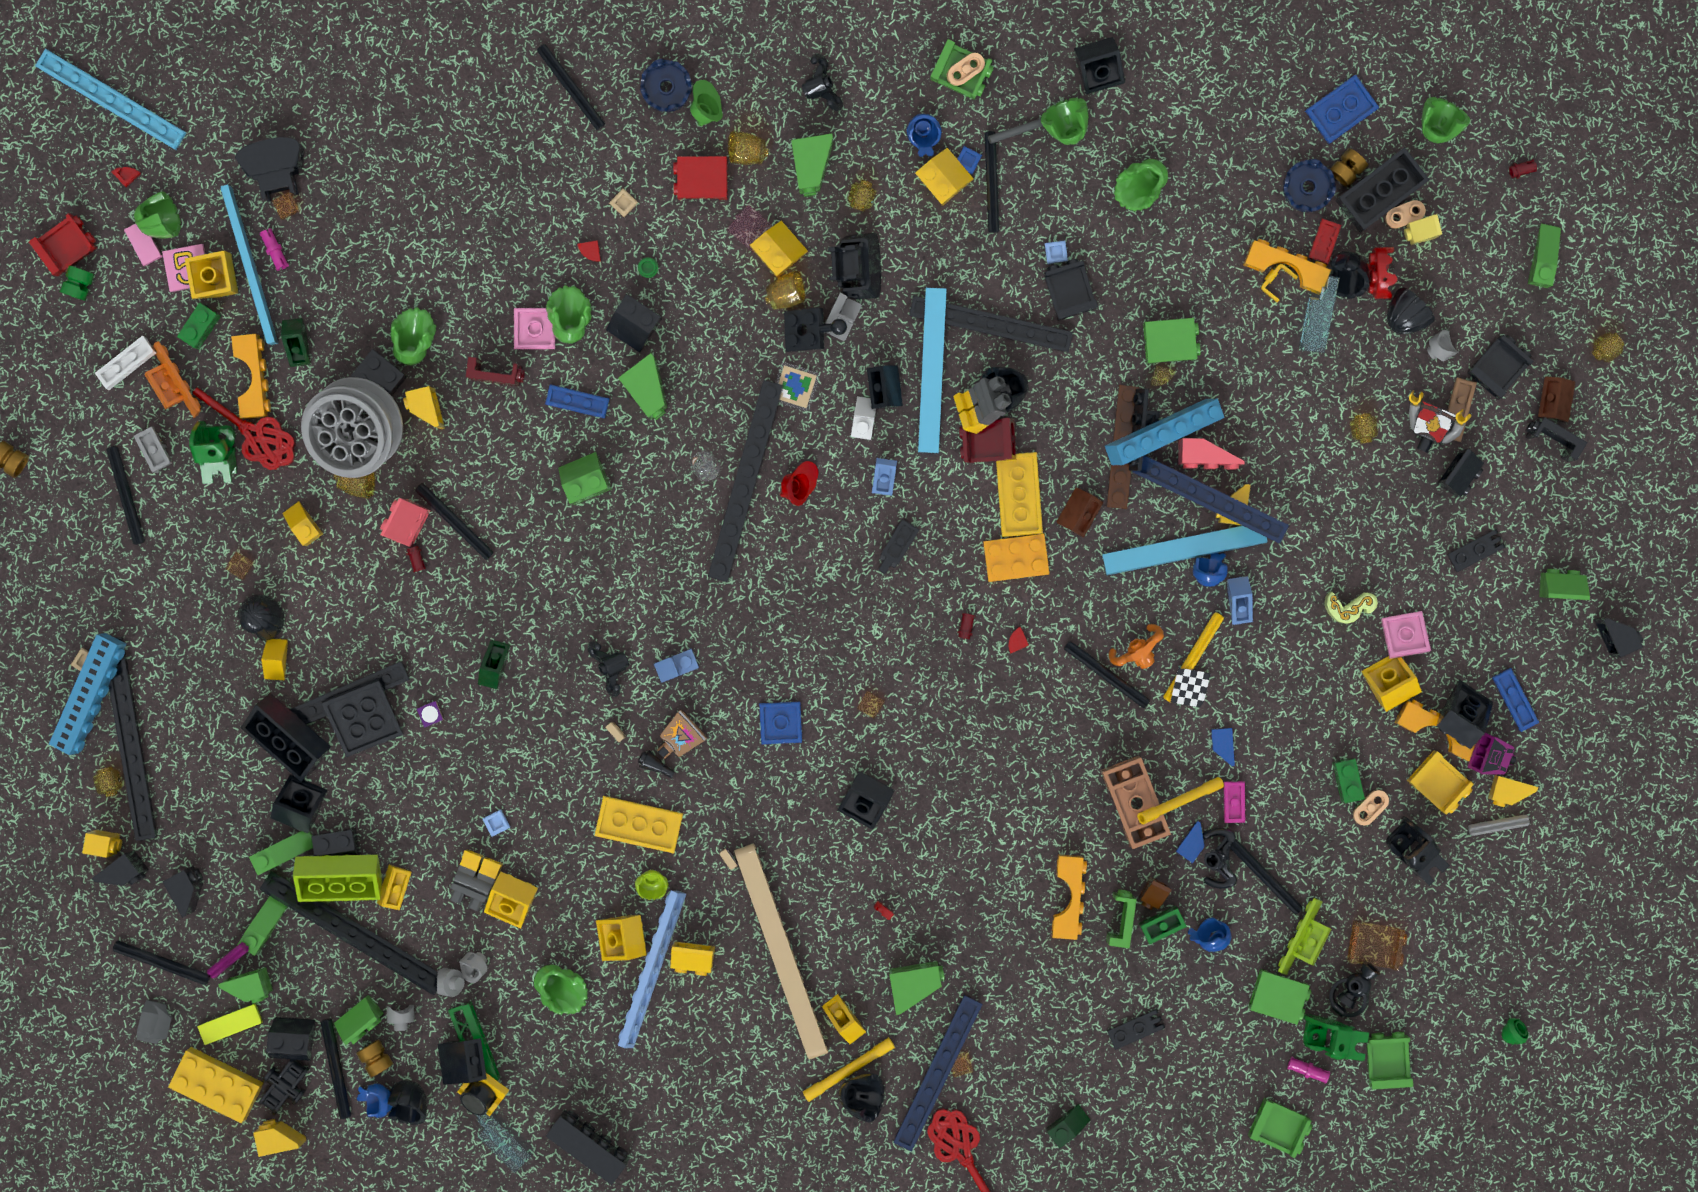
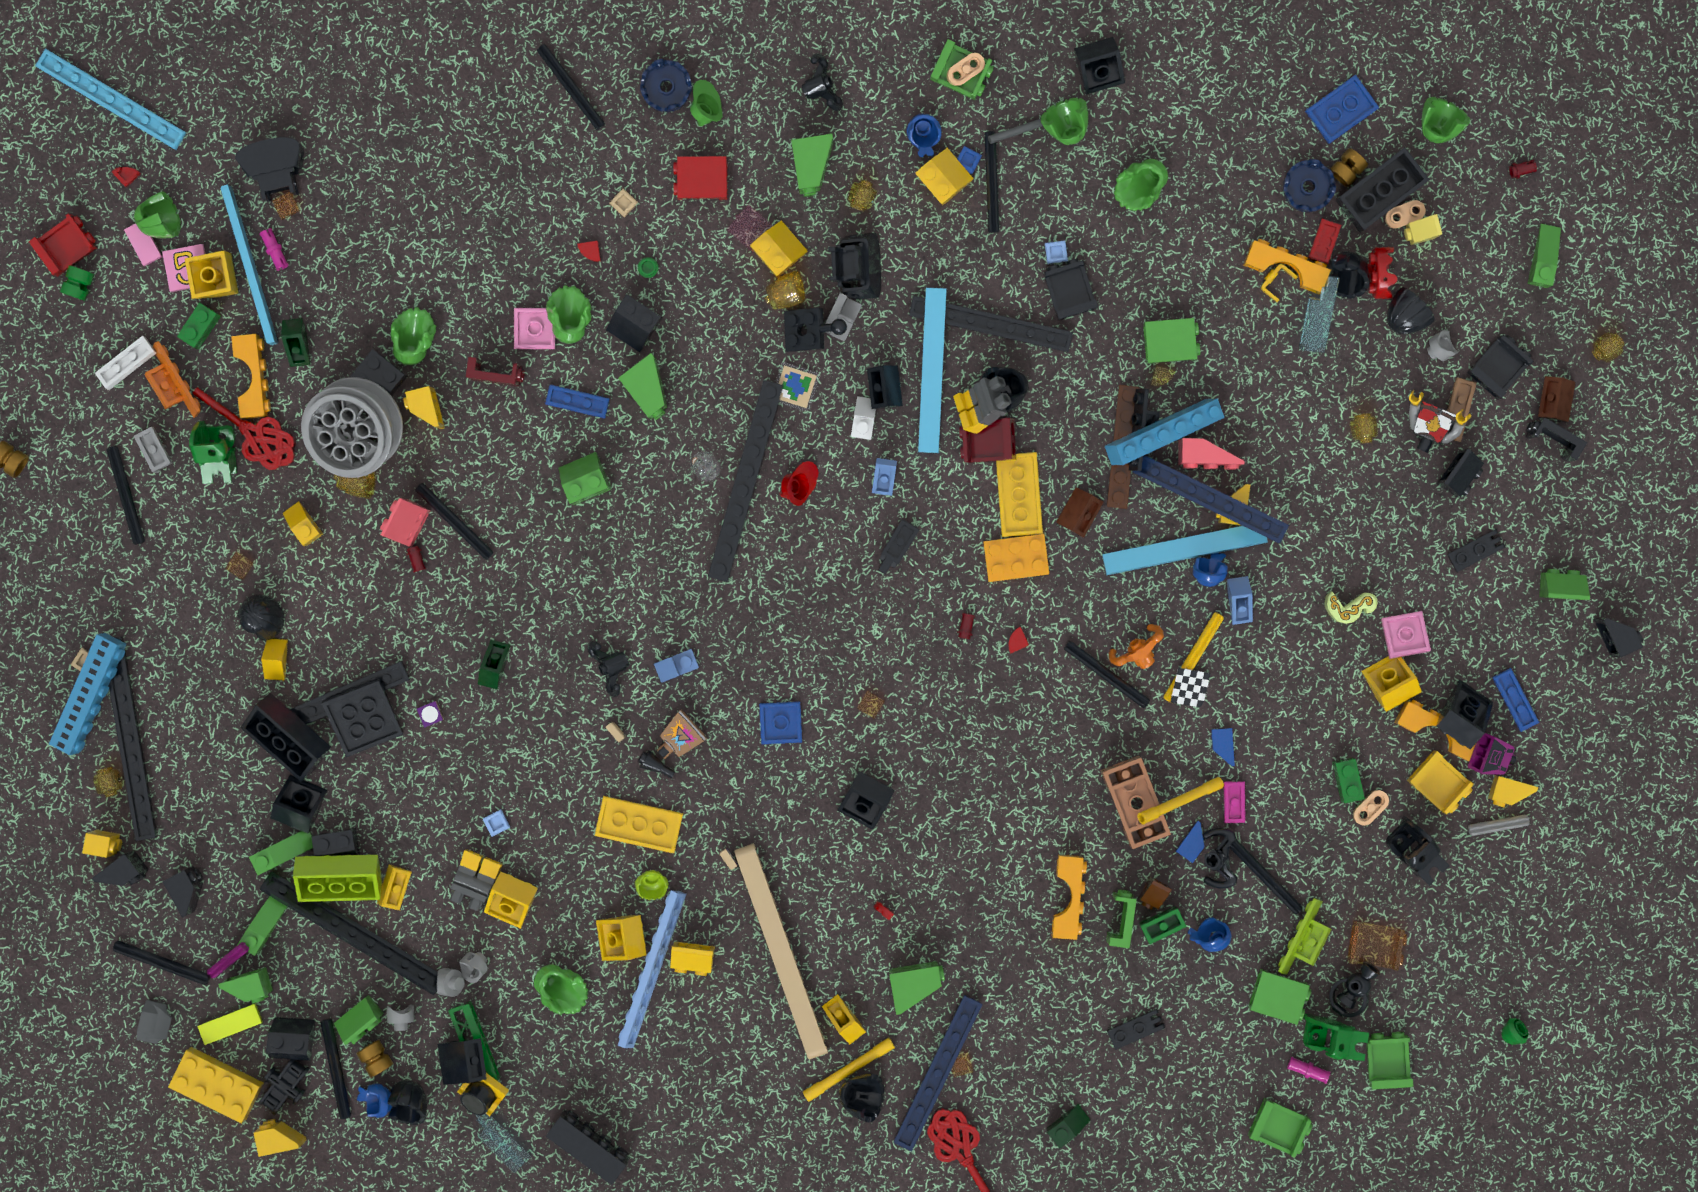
clear yellow helmet [728,131,769,165] -> none

